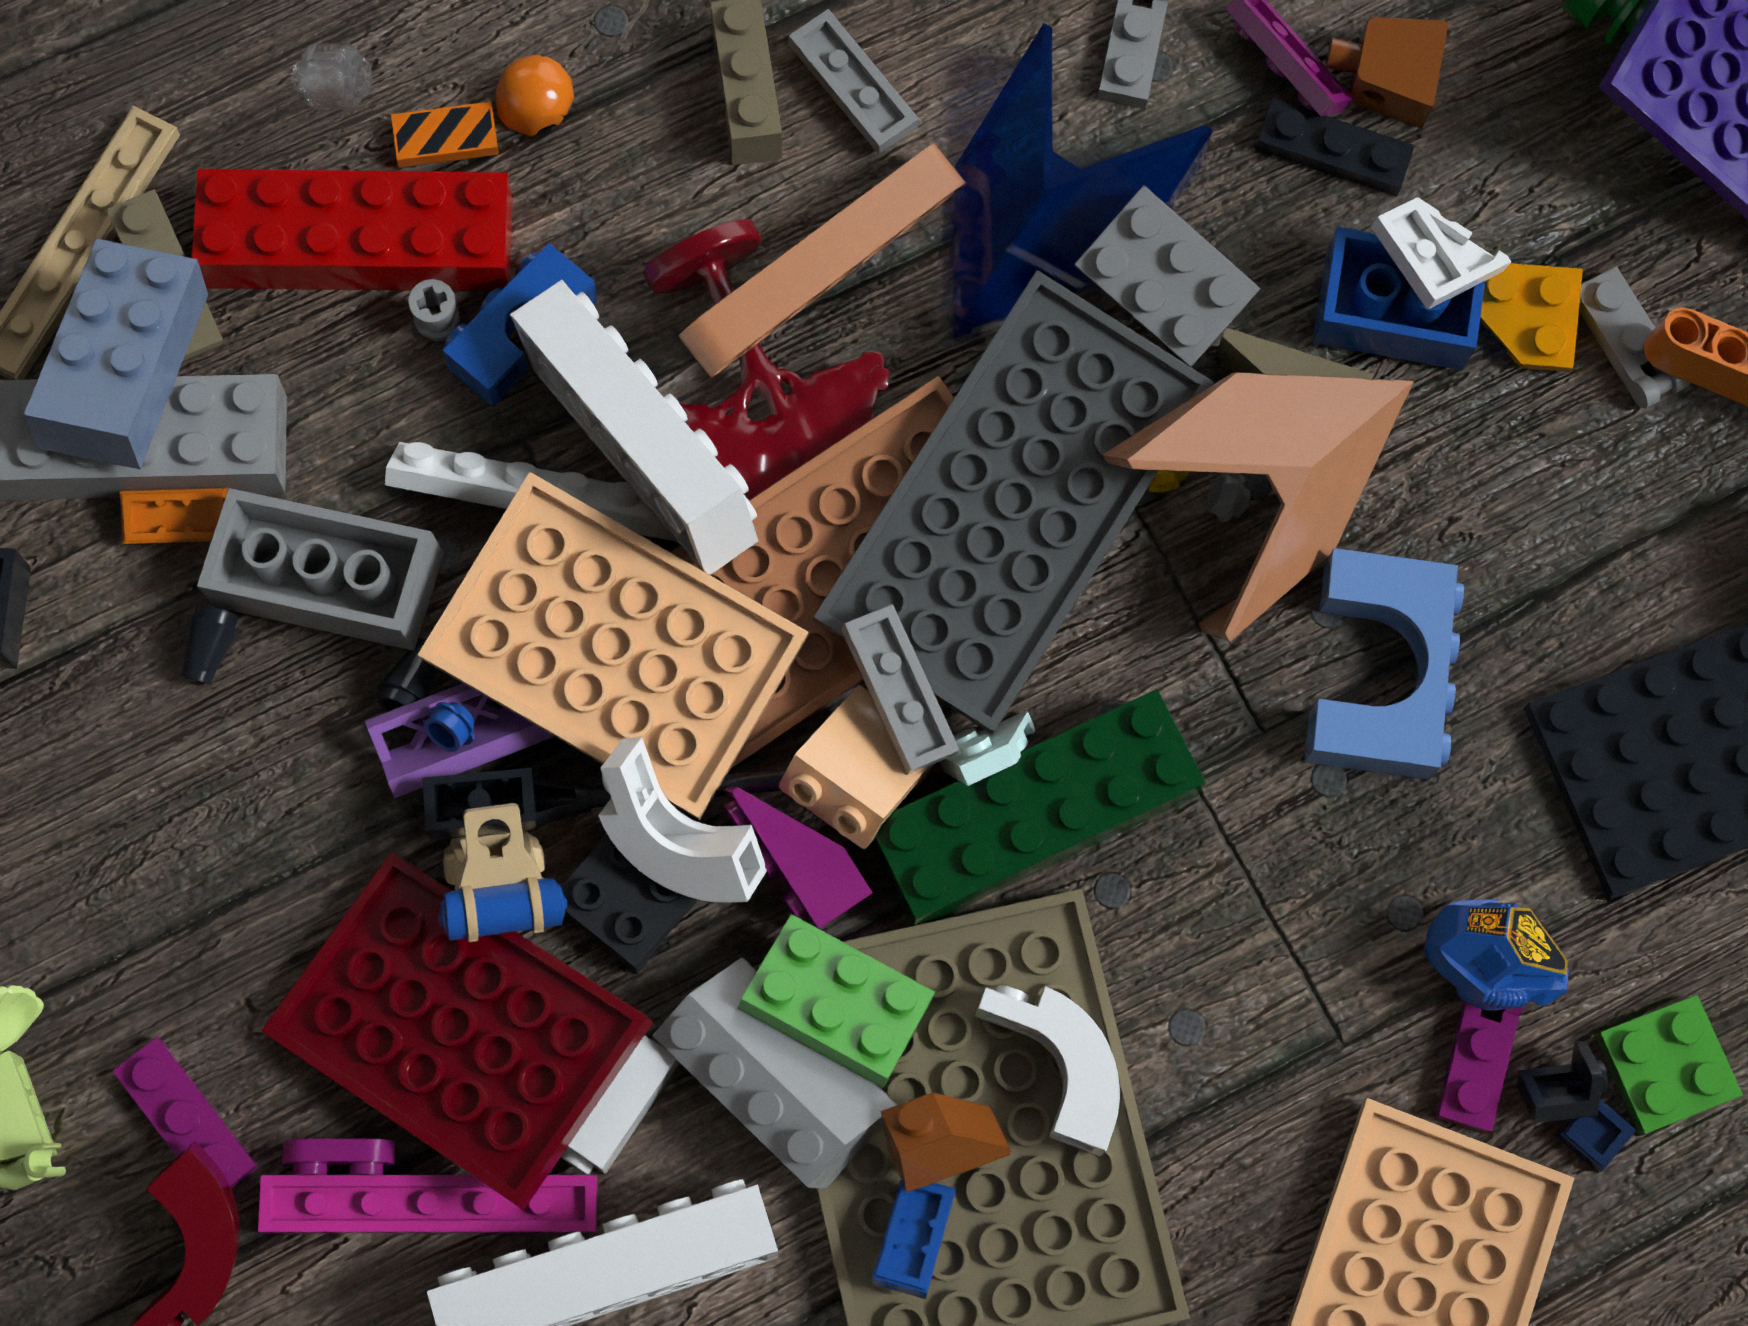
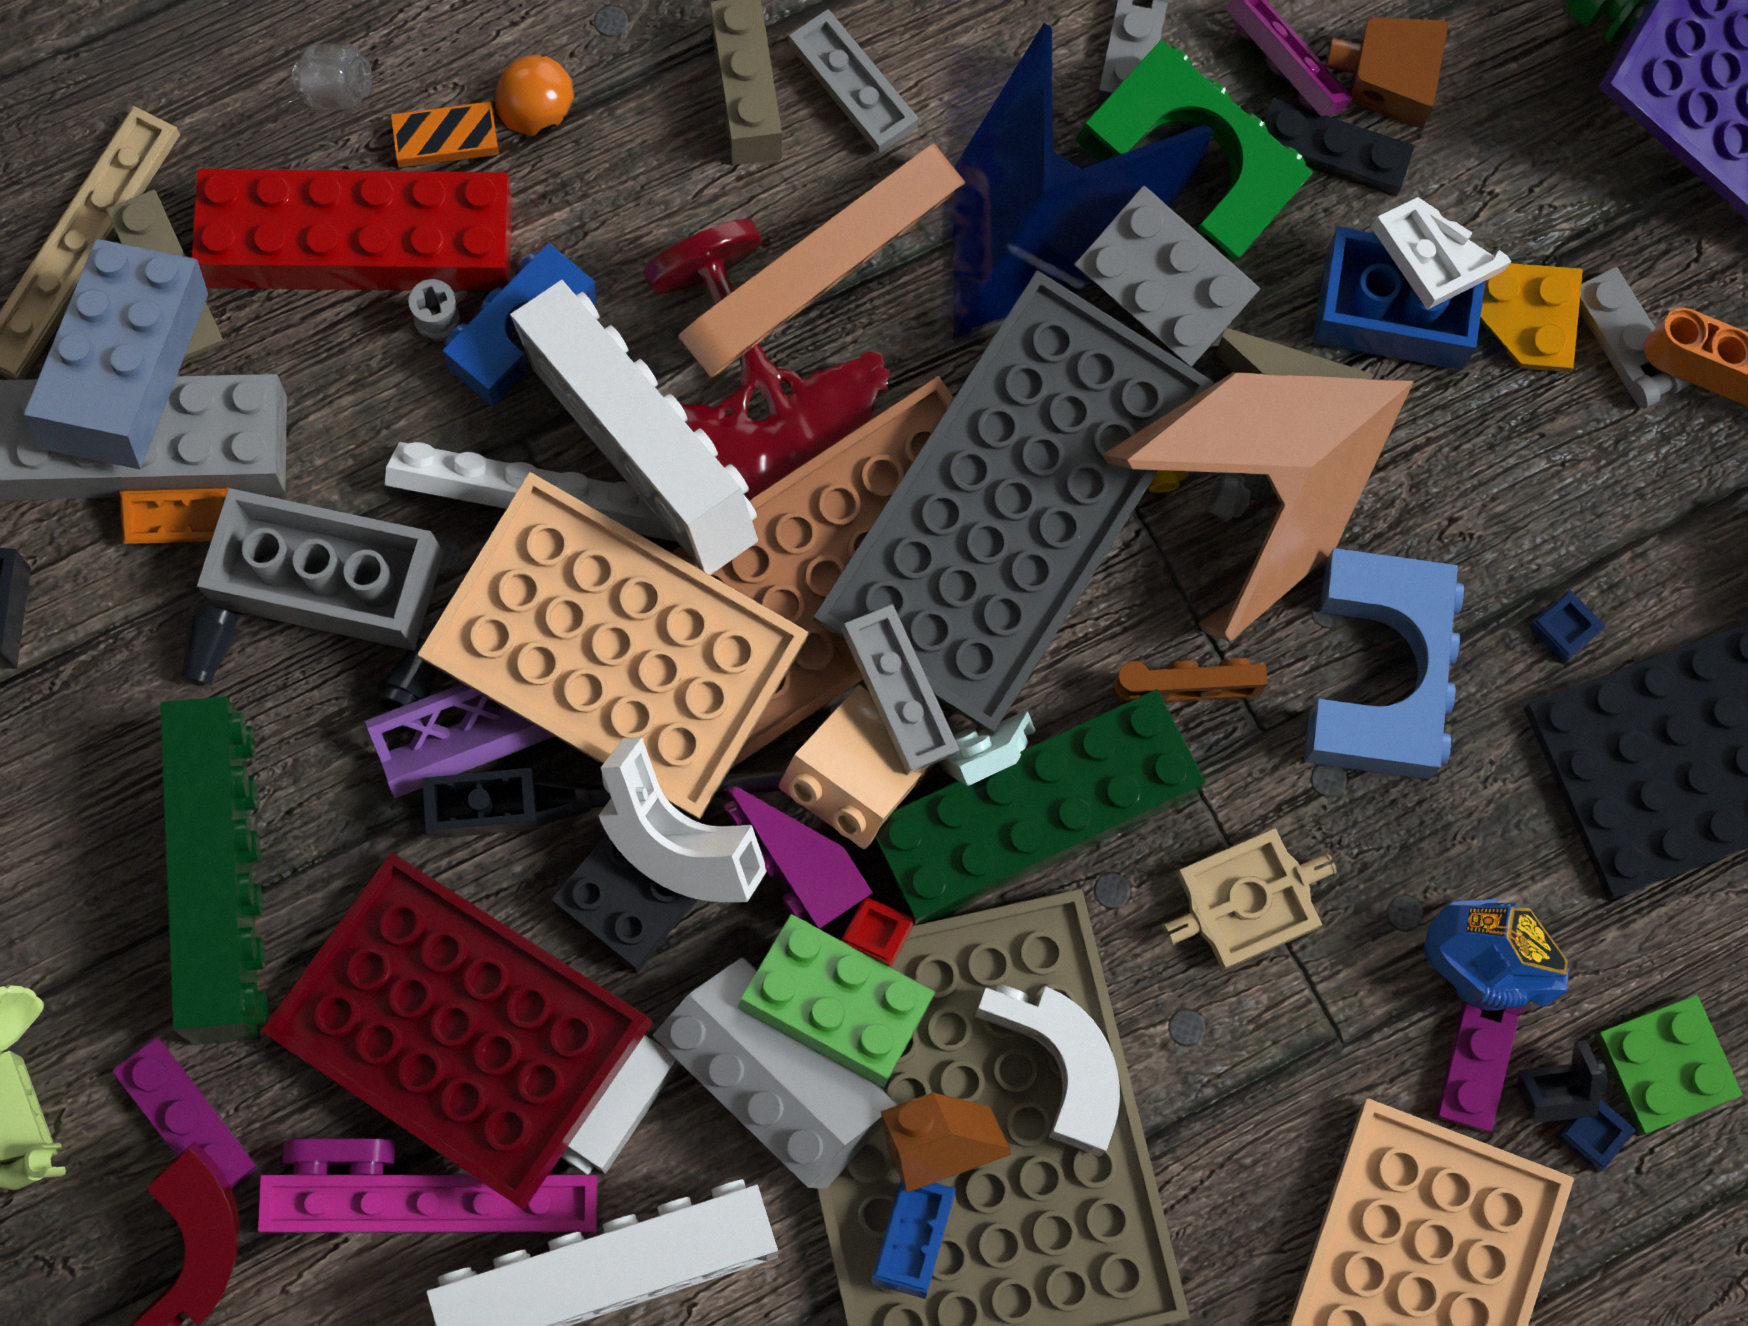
blue plate [424,702,475,752] -> none
piece [438,803,567,942] -> none
none -> dark green brick [160,696,268,1045]
none -> red tile [841,897,914,968]
none -> green arch [1075,39,1313,264]
none -> dark orange plate [1113,658,1268,704]
none -> tan plate [1162,828,1337,971]
none -> dark blue tile [1529,589,1606,664]

